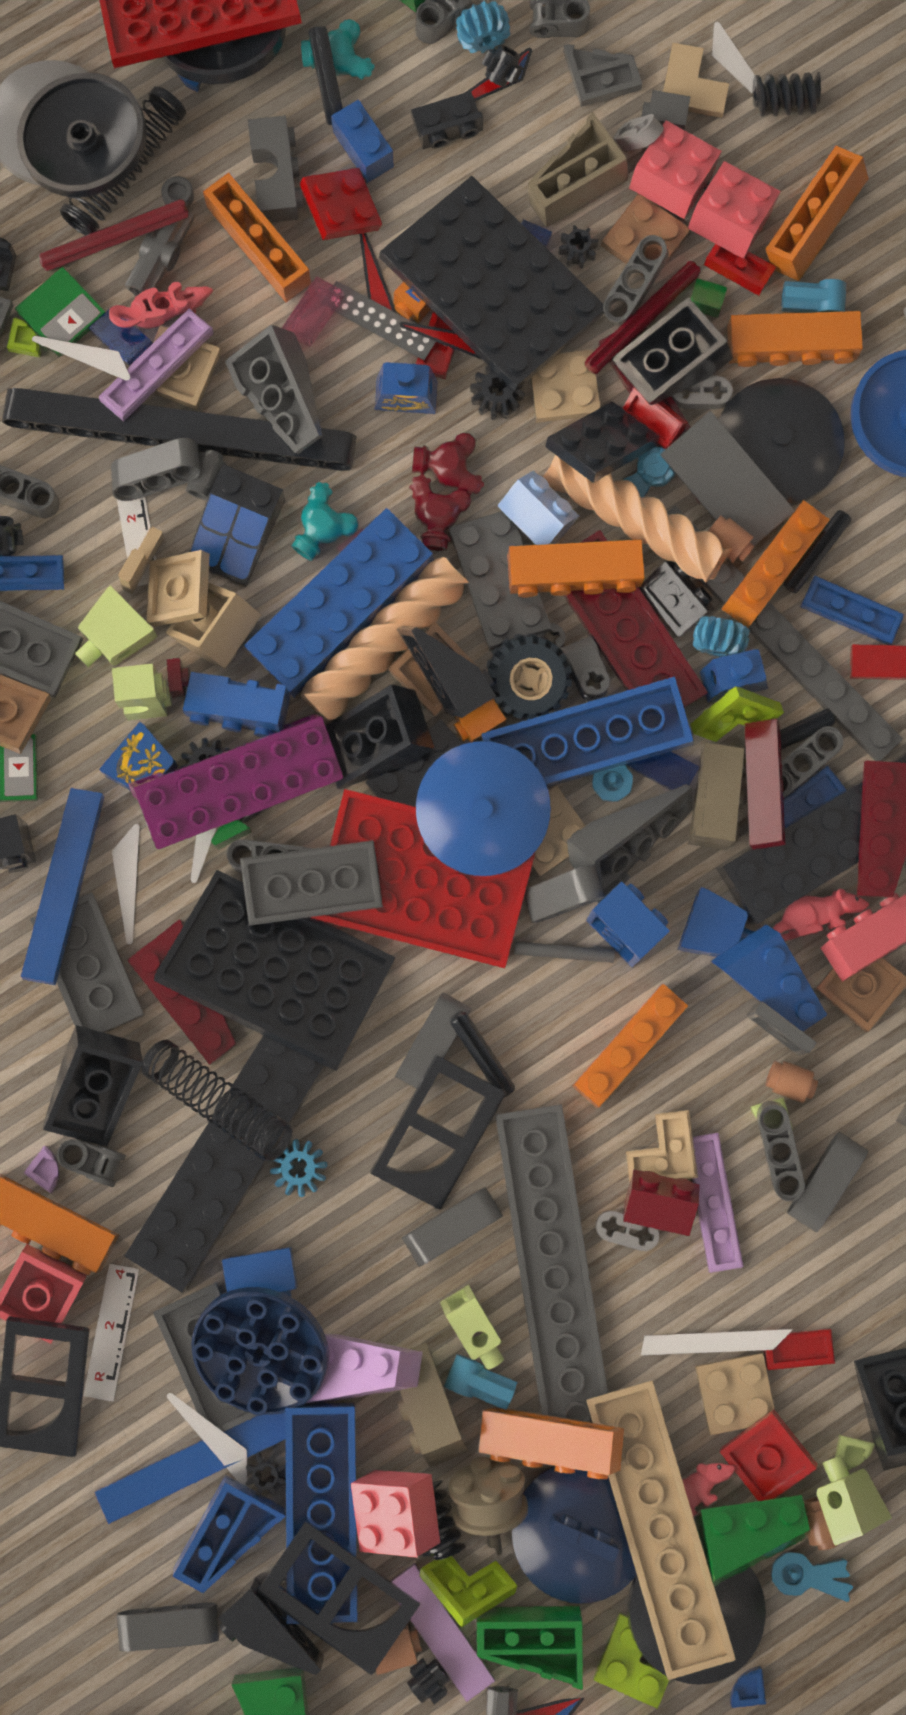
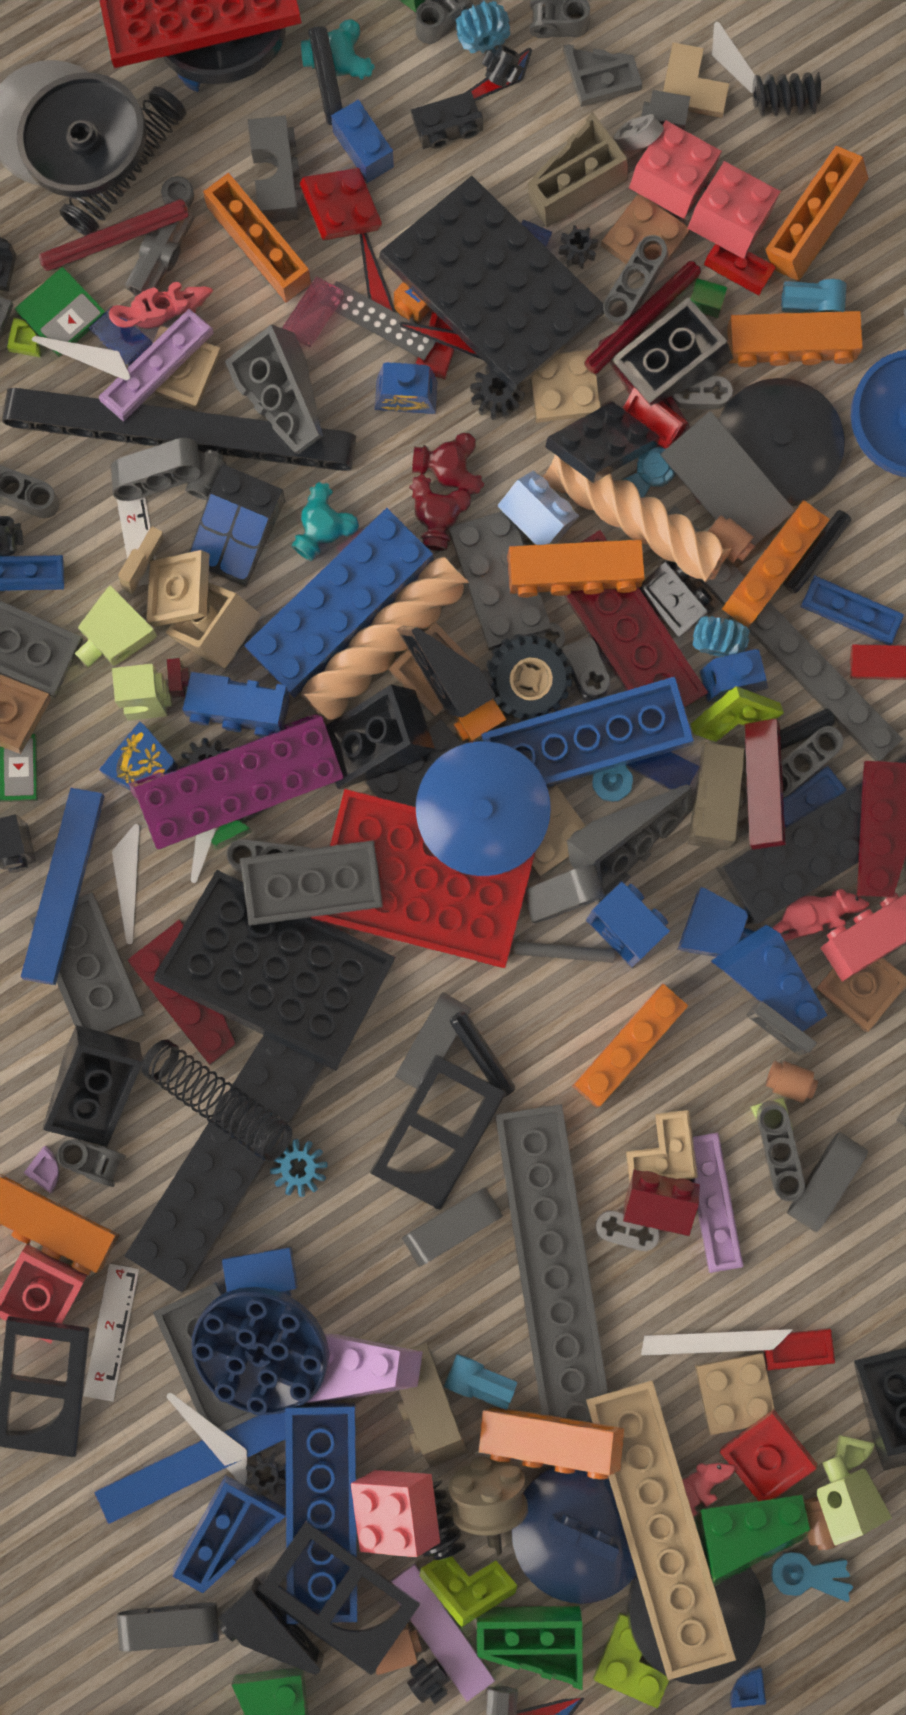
yellowish green torso [440,1285,504,1370] -> none

